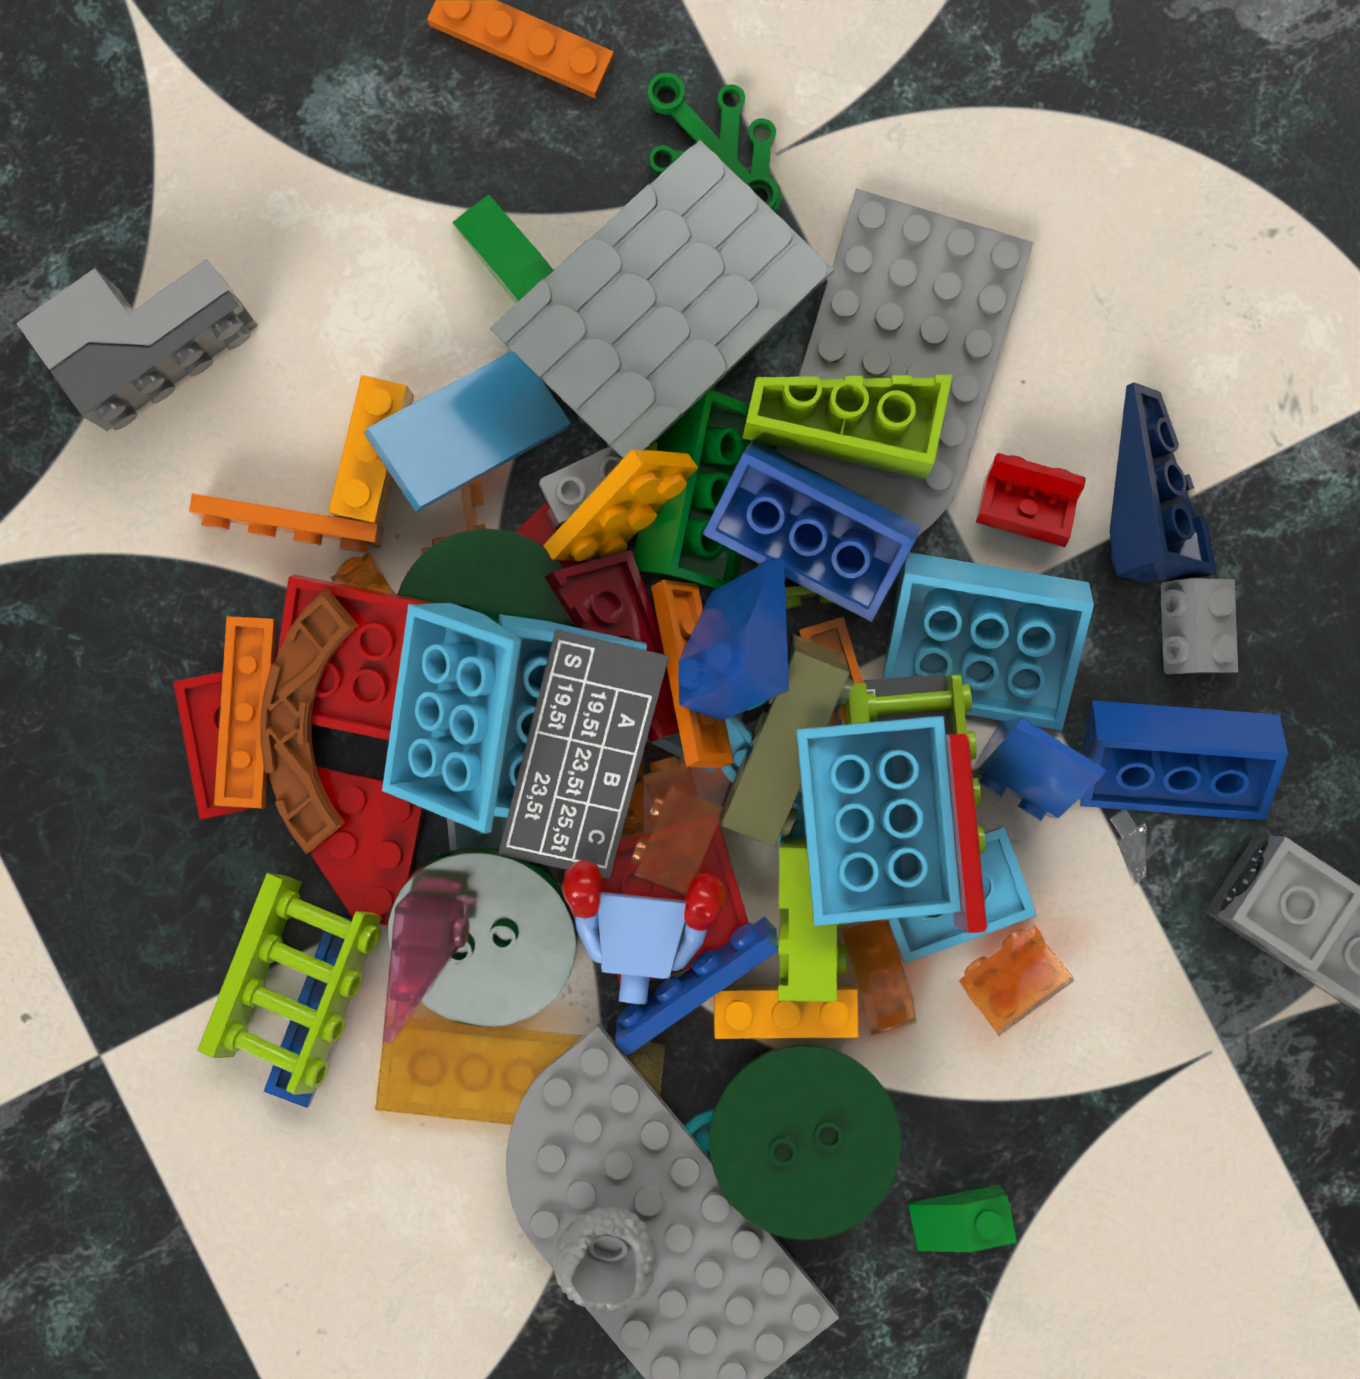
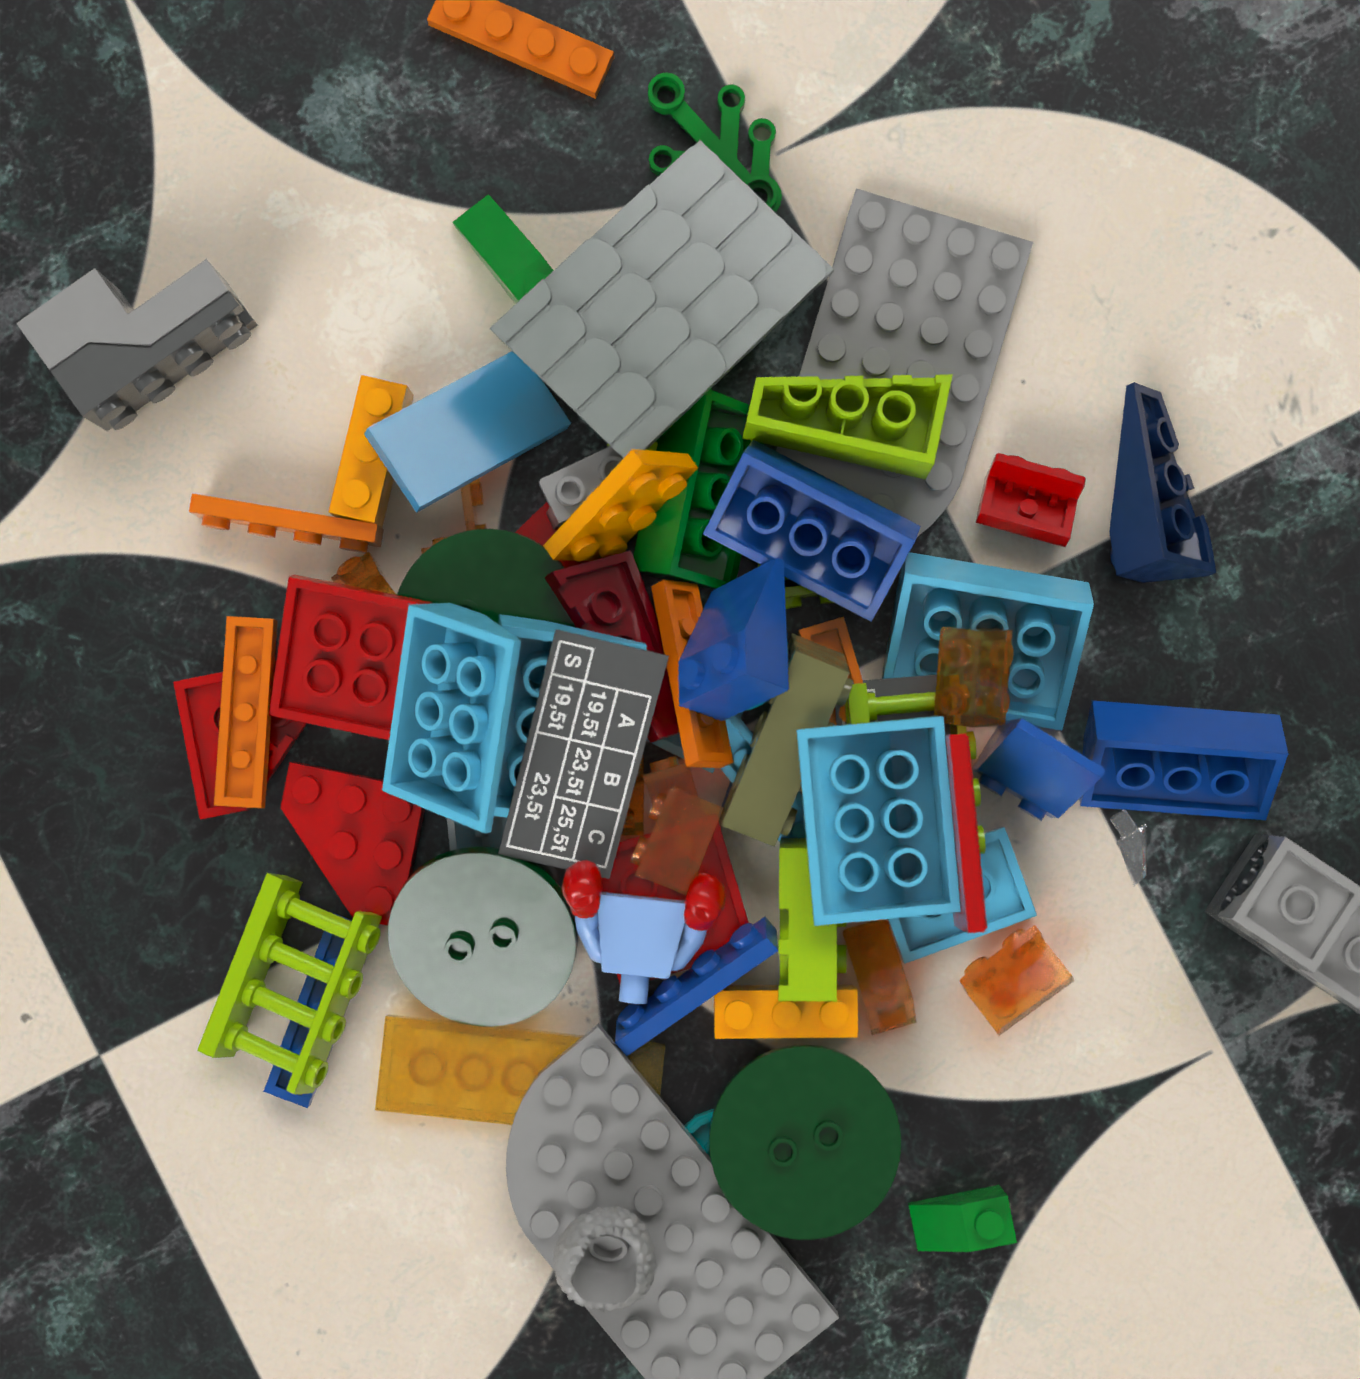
dark orange tile [260,589,359,854] -> none
clear pink slope [382,892,469,1044] -> none
light grey bracket [1161,578,1238,675] -> none
none -> clear orange bracket [934,627,1014,728]

